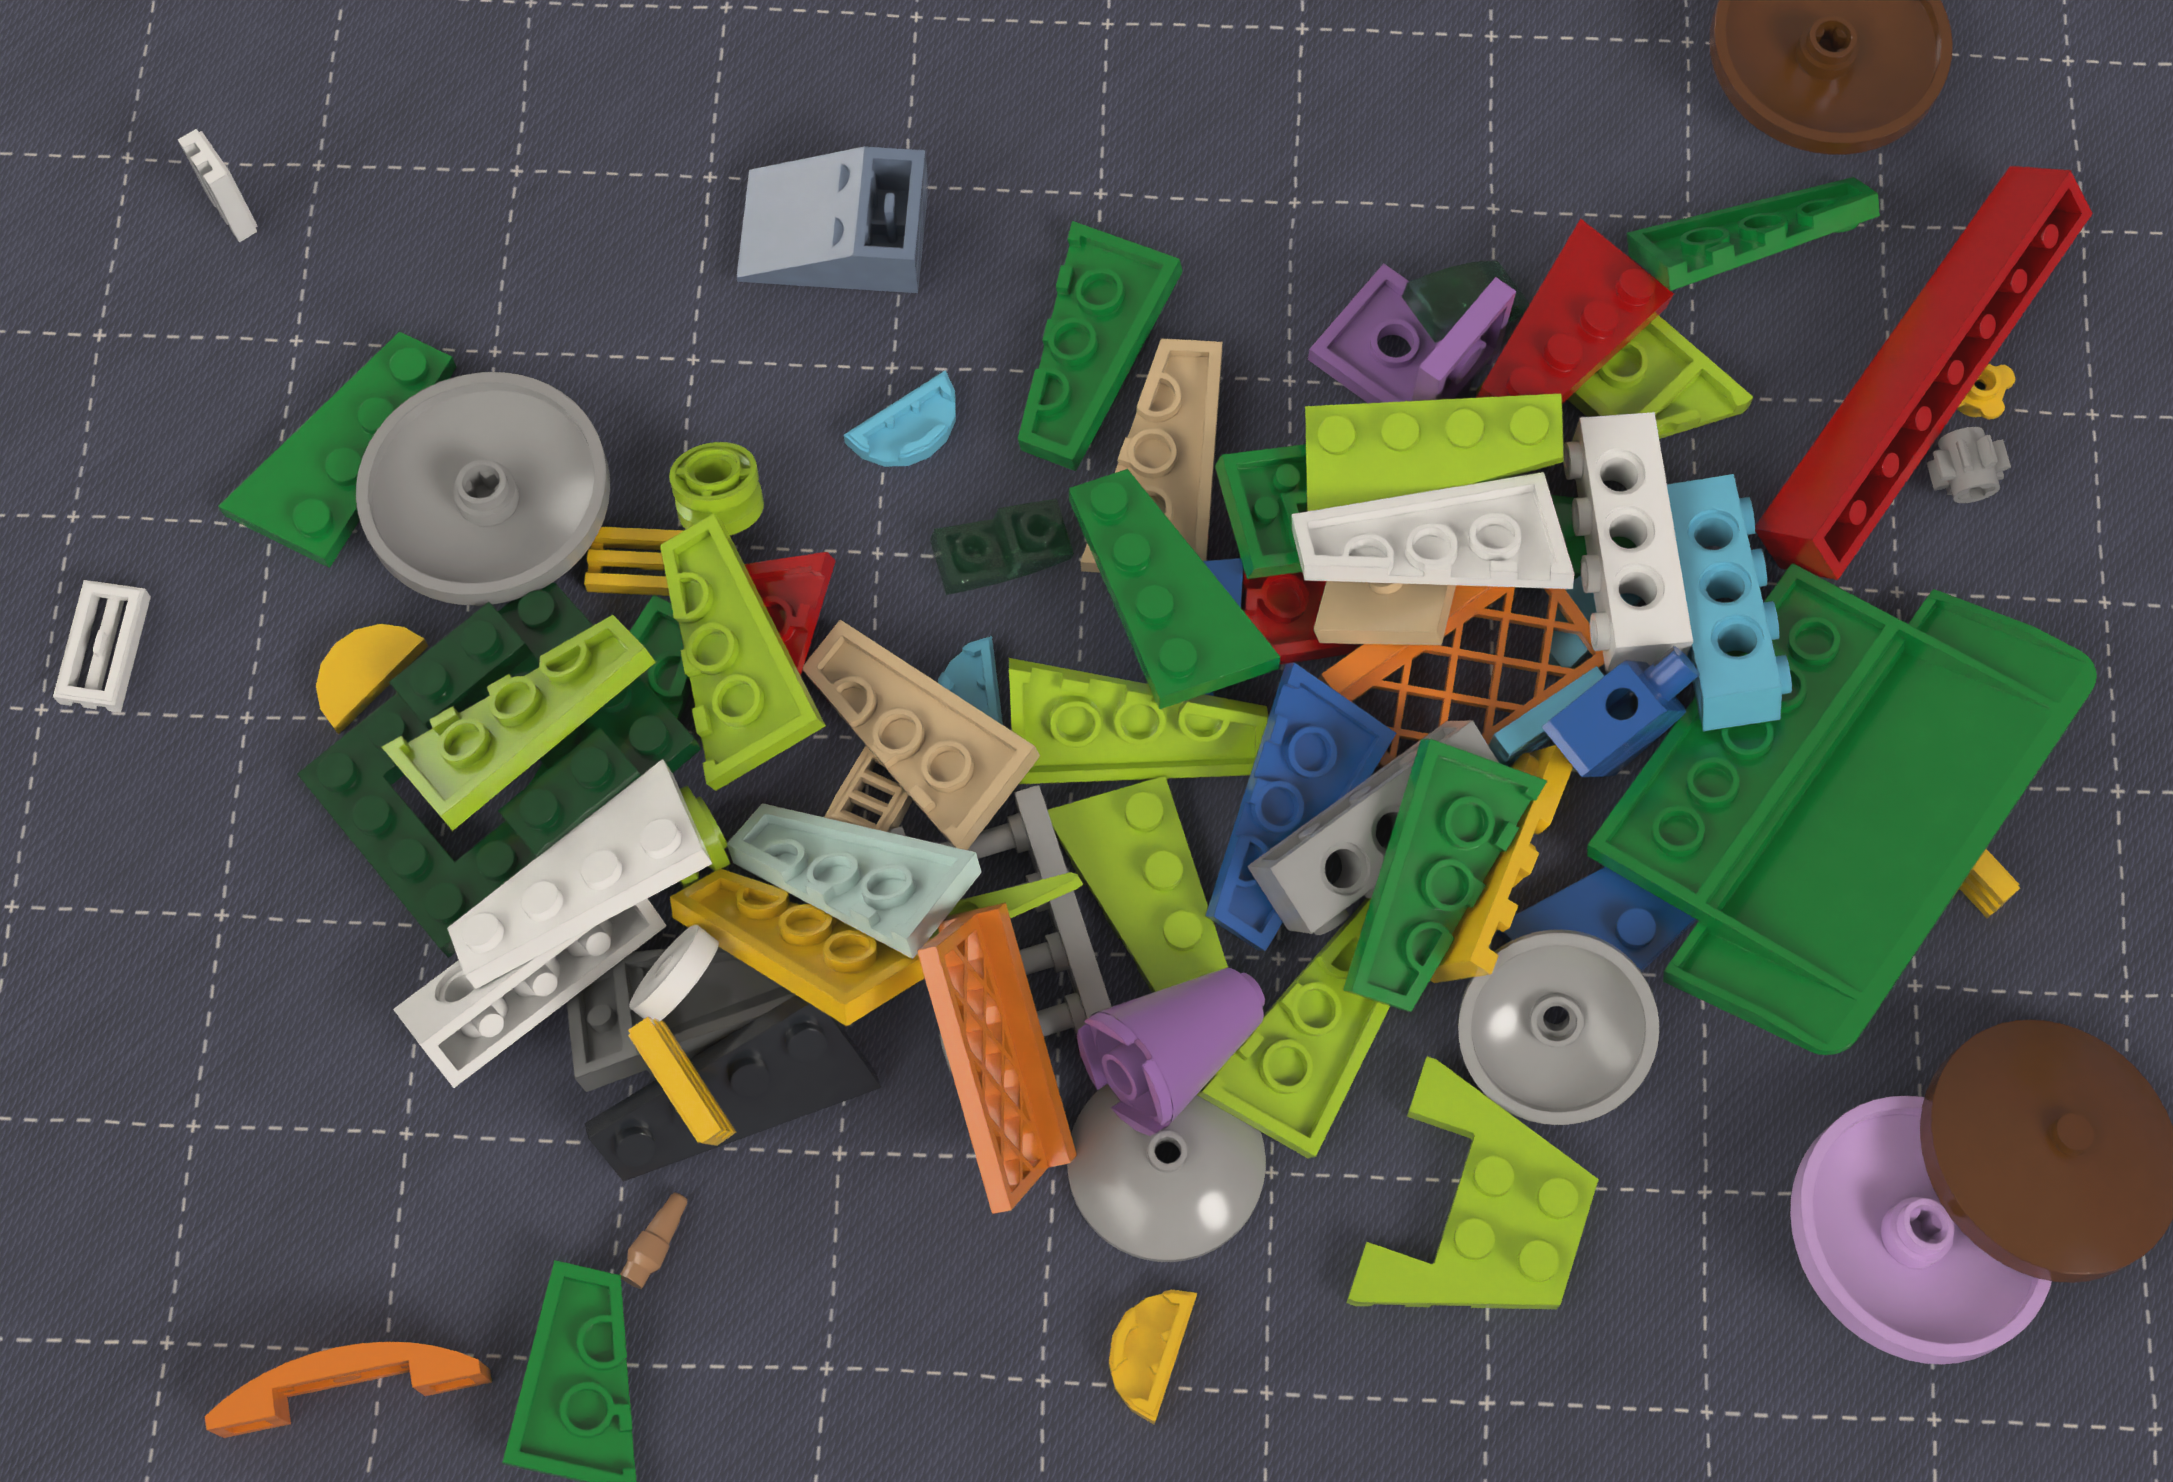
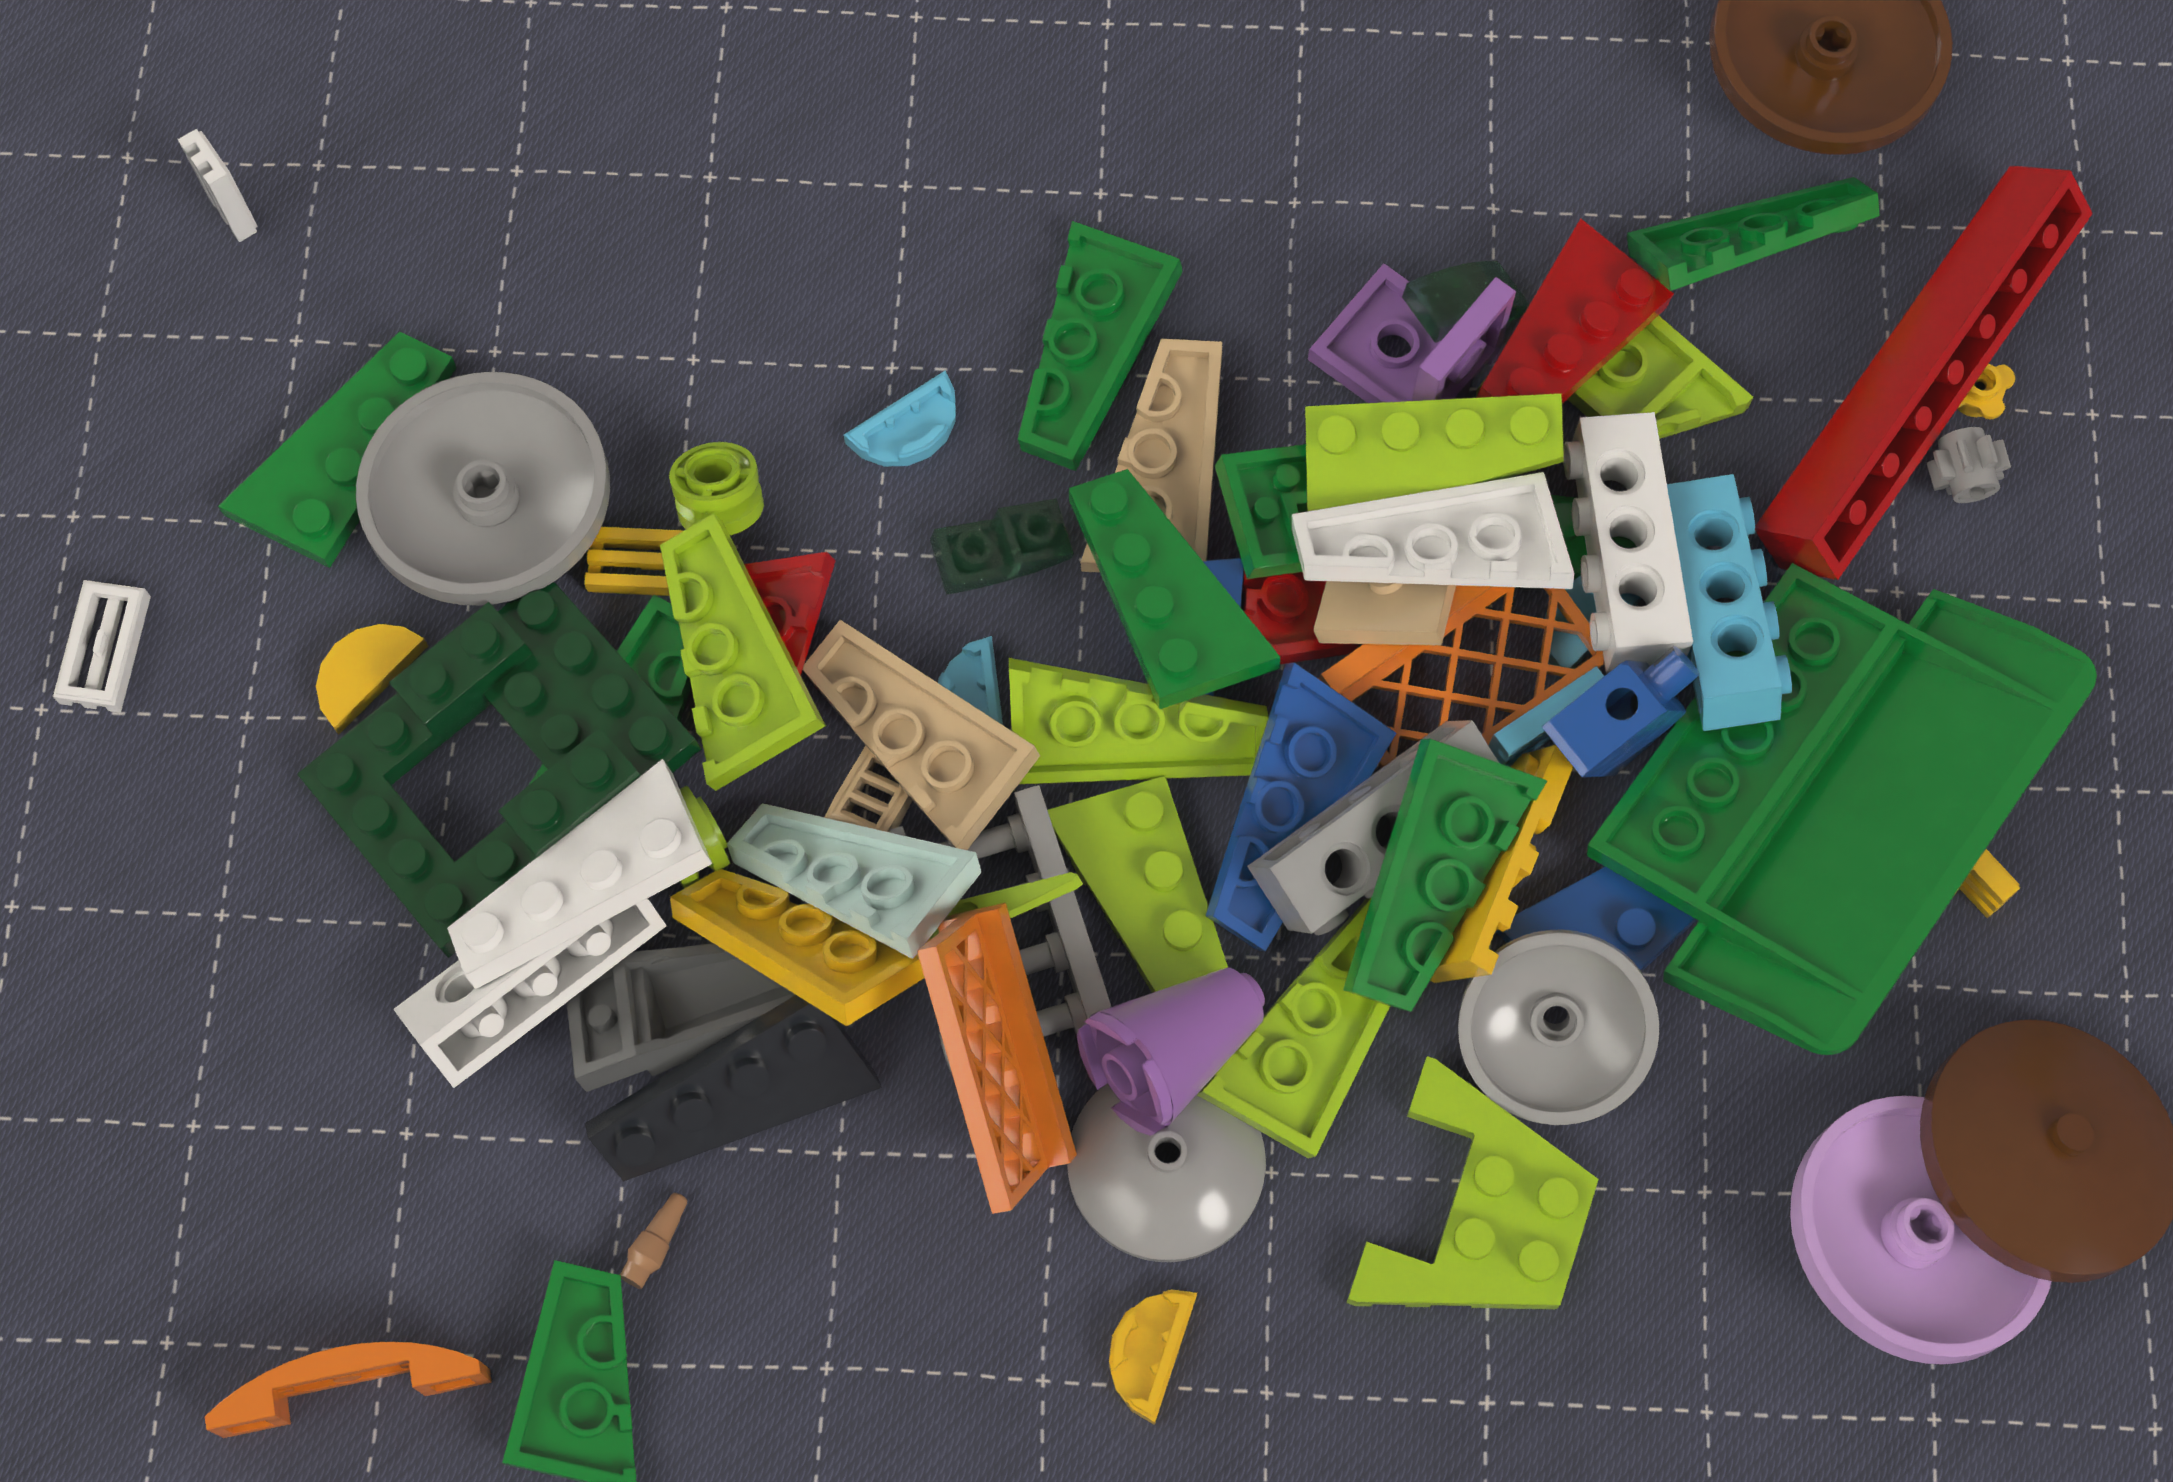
lime wing [382,615,656,831] -> none
yellow tile [628,1017,736,1146] -> none
white piece [629,924,719,1021] -> none
sand blue slope [737,146,929,293] -> none

